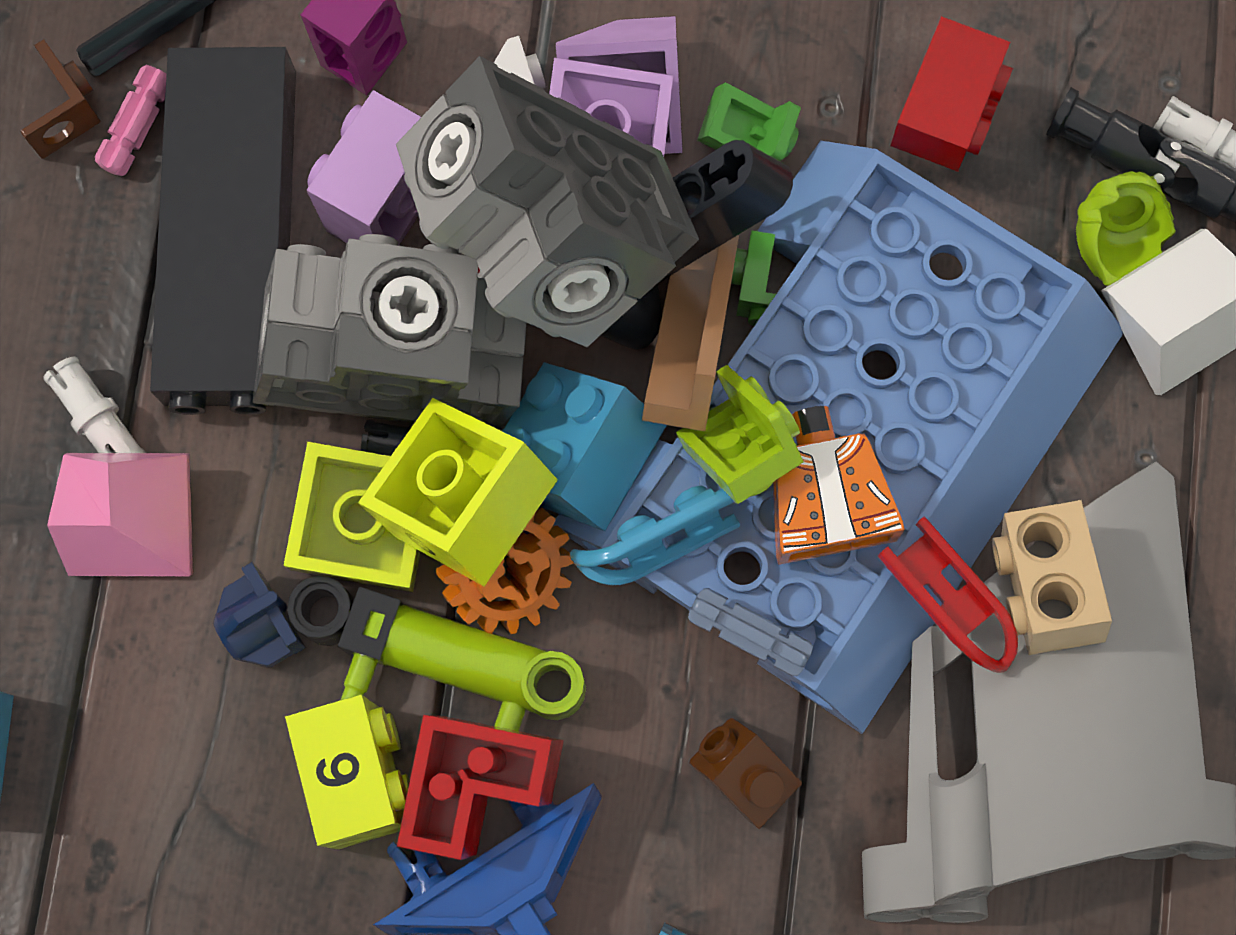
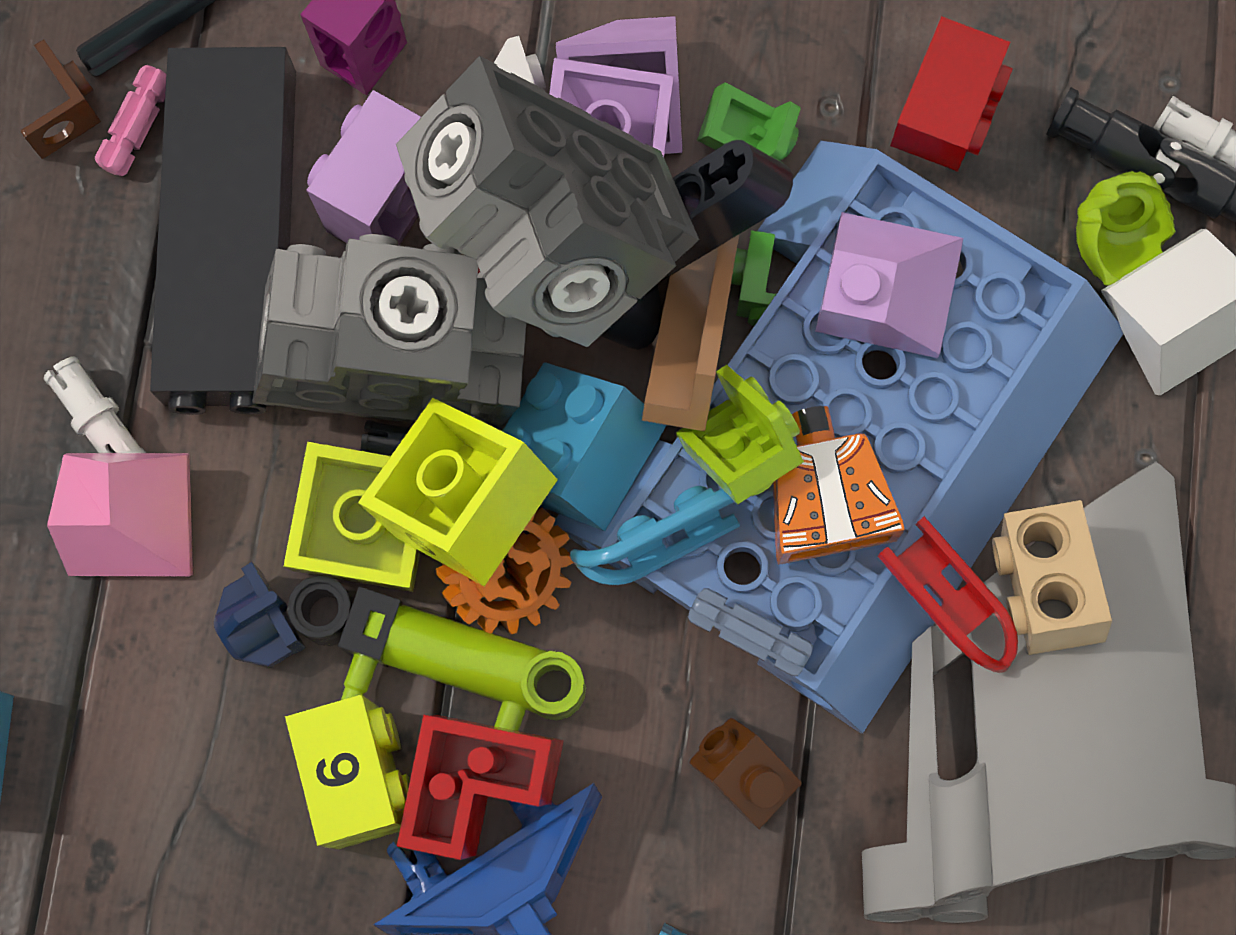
none -> lavender slope [815,212,963,358]

